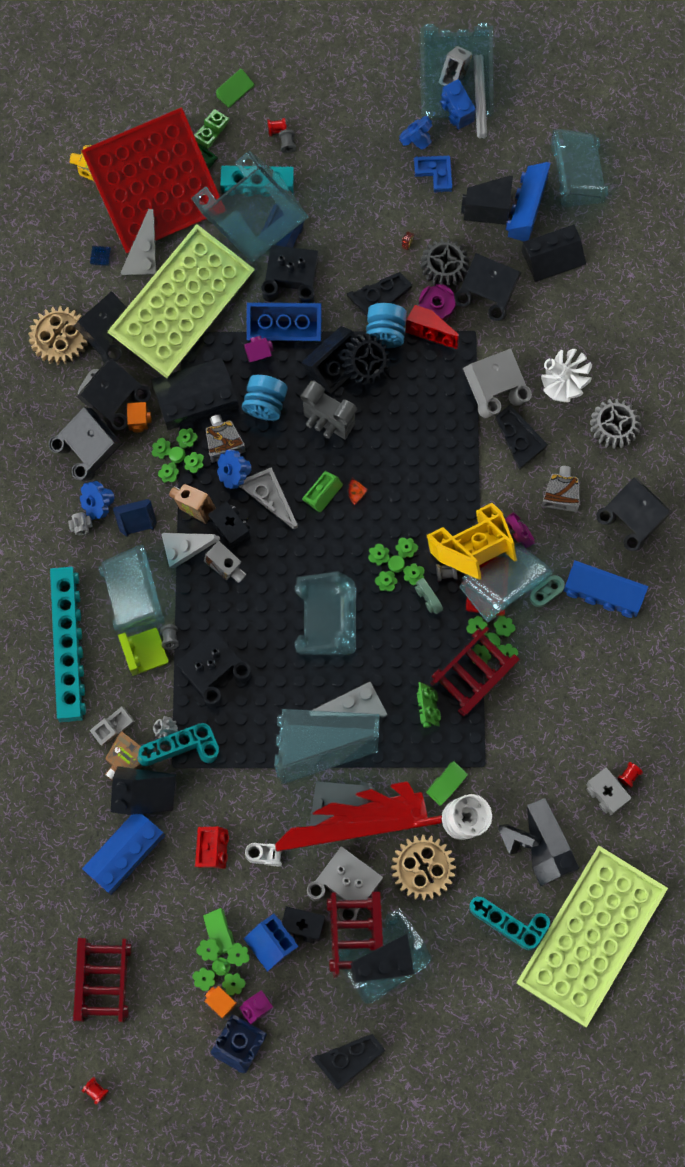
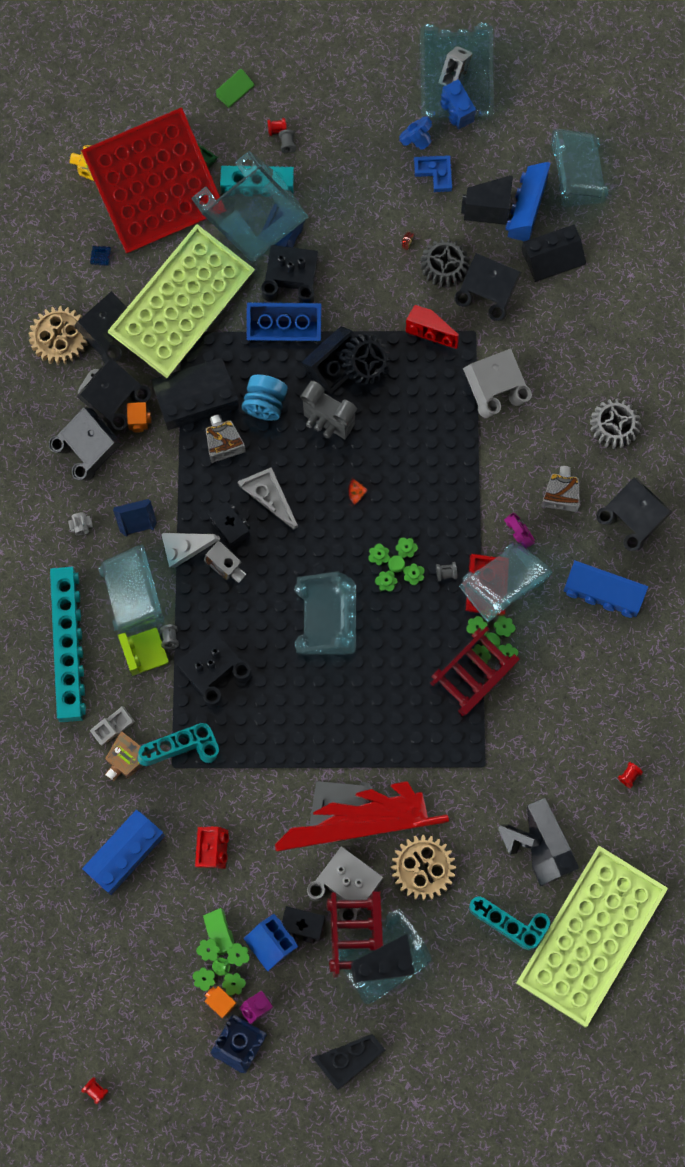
dark red fence [73,938,132,1023] -> none
blue plant [80,481,114,520] -> none
black slope [110,766,176,815] -> none
light grey wing [121,209,156,275] -> none
bright green plant [152,428,204,483] -> none
light grey gear [153,716,178,739] -> none
medium nougat torso [169,484,216,524] -> none
bright green slope [194,109,229,149] -> none
blue plant [217,450,251,489] -> none
magenta brick [244,335,273,362] -> none
white piece [245,843,282,866] -> none
clear light blue windscreen [275,709,380,784] -> none
bright green slope [302,471,343,512] -> none
light grey wing [309,682,387,718] -> none
black wing [347,272,412,317] -> none
dark azure wheel [366,303,407,348] -> none
sand green plate [415,578,443,614] -> none
bright green hinge [417,682,441,728] -> none
magenta plate [419,284,456,320] -> none
bright green slope [426,761,468,806] -> none
yellow wedge [427,503,517,580] -> none
white wheel [442,794,492,840] -> none
light grey axle [474,54,487,138] -> none
black wing [495,405,548,470] -> none
sand green plate [530,575,565,607] -> none
white piece [541,349,592,402] -> none
light grey brick [586,767,631,815] -> none

